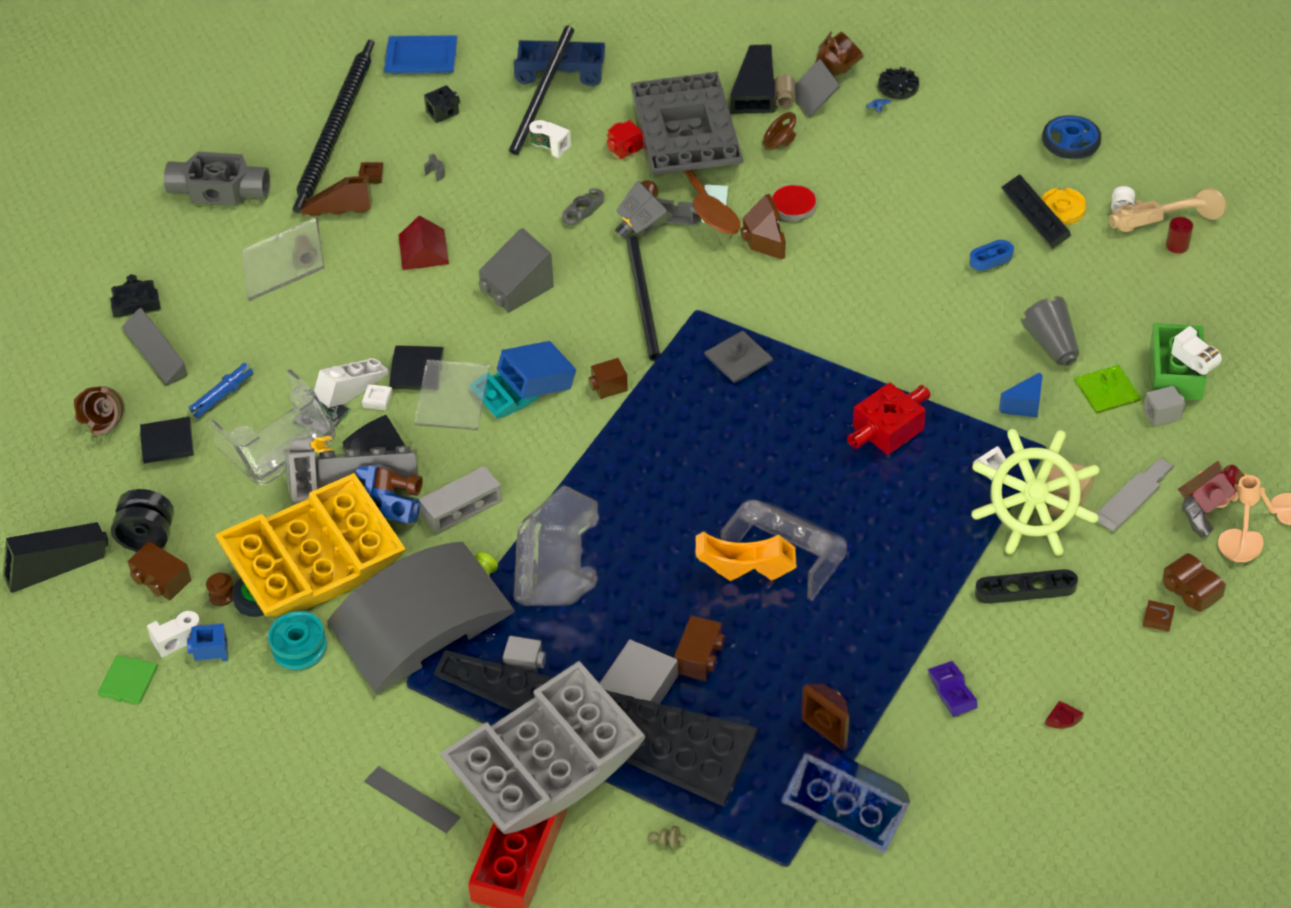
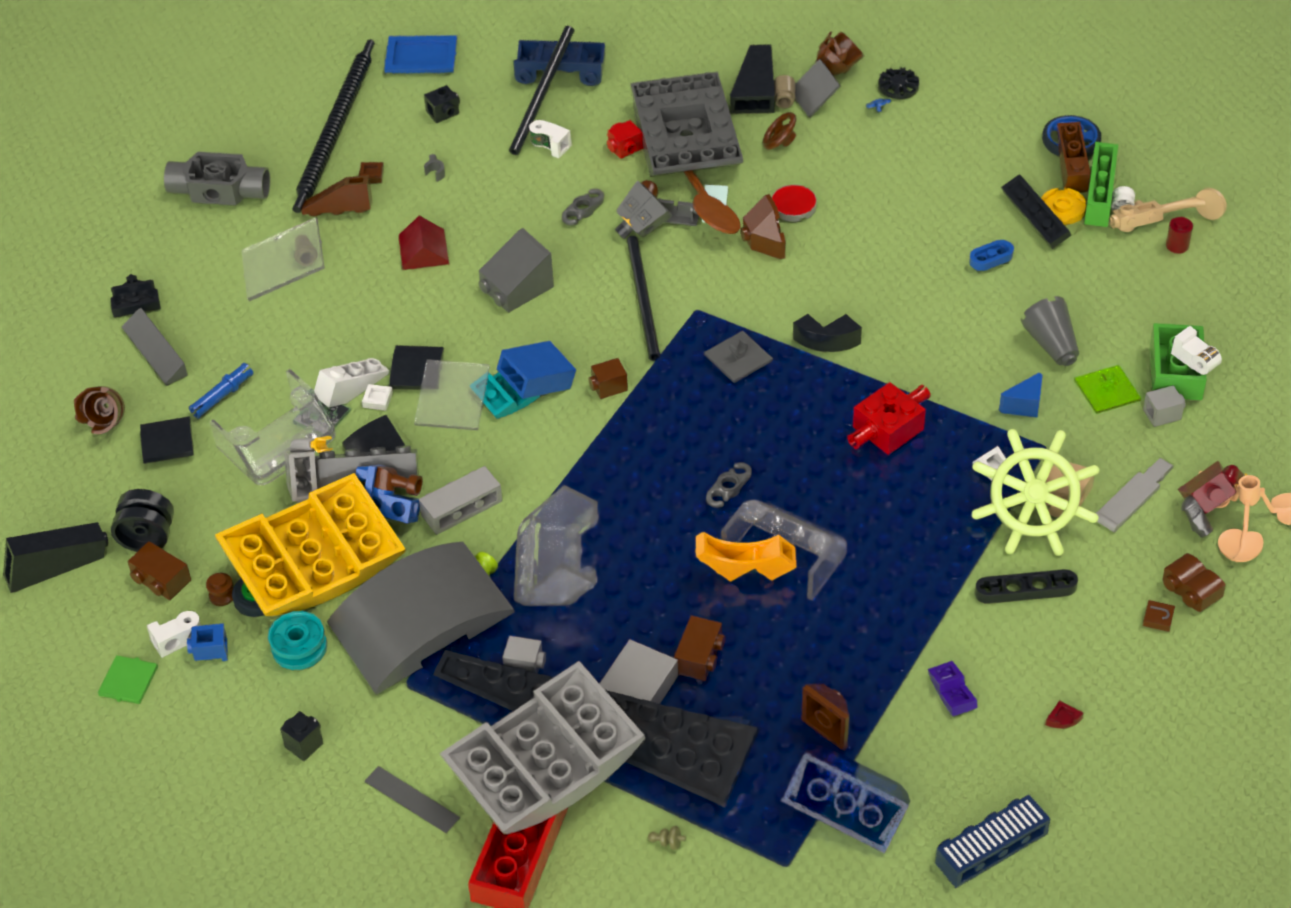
none -> black brick [280,711,323,761]
none -> dark grey piece [706,462,752,508]
none -> black brick [793,314,862,352]
none -> dark blue brick [935,794,1051,888]
none -> reddish brown slope [1057,122,1091,193]
none -> bright green brick [1084,142,1119,227]

